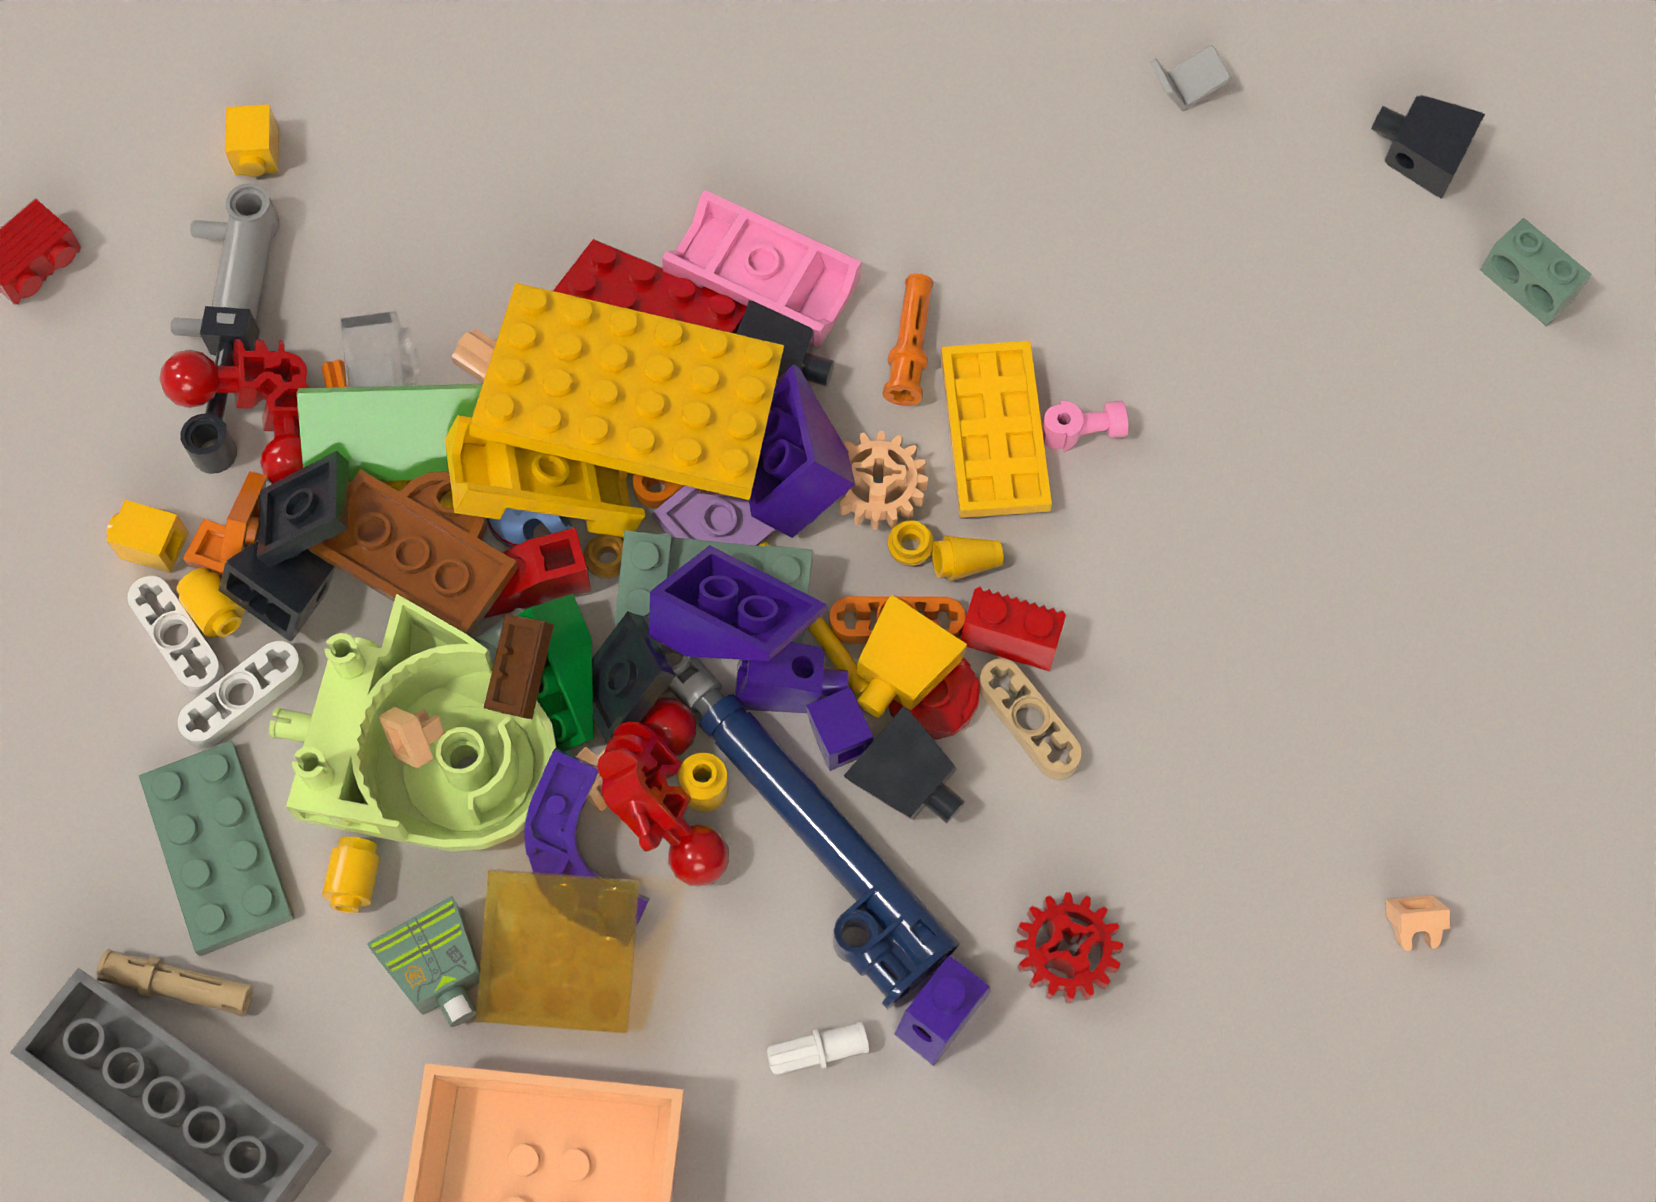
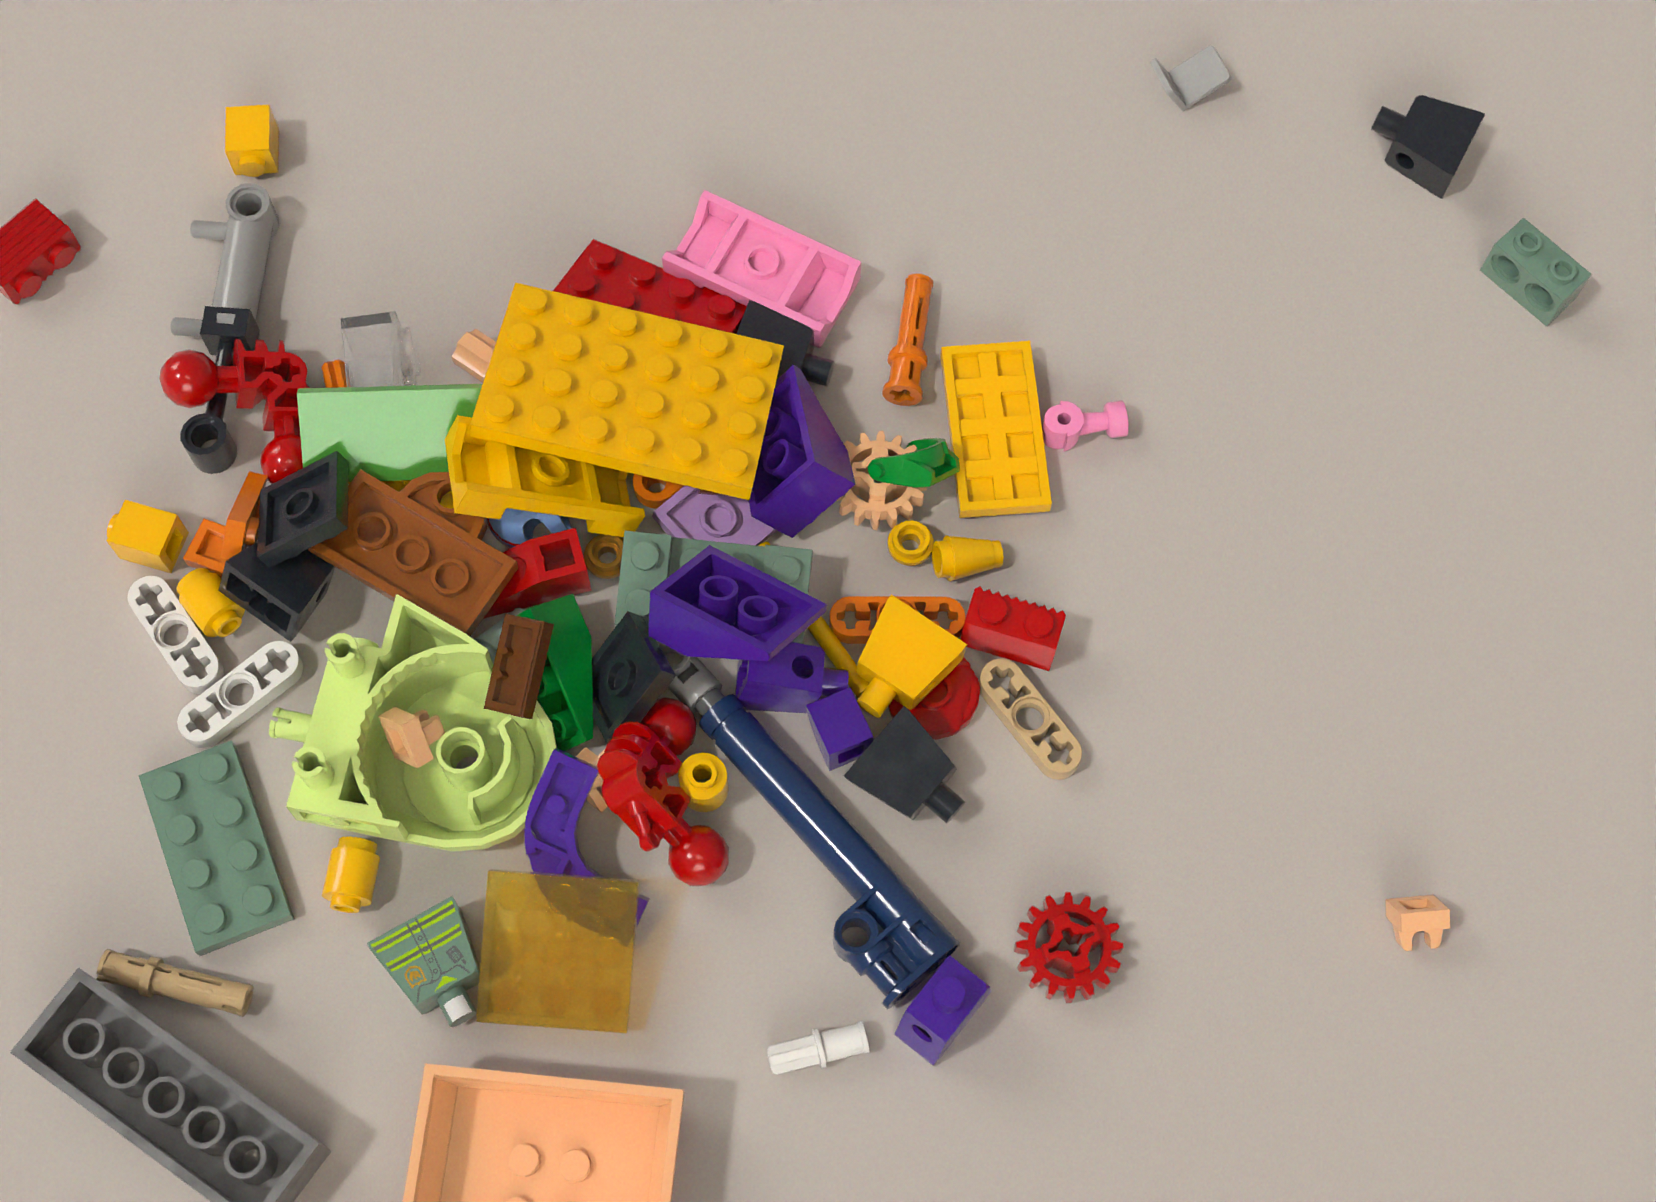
none -> green helmet [868,438,960,487]

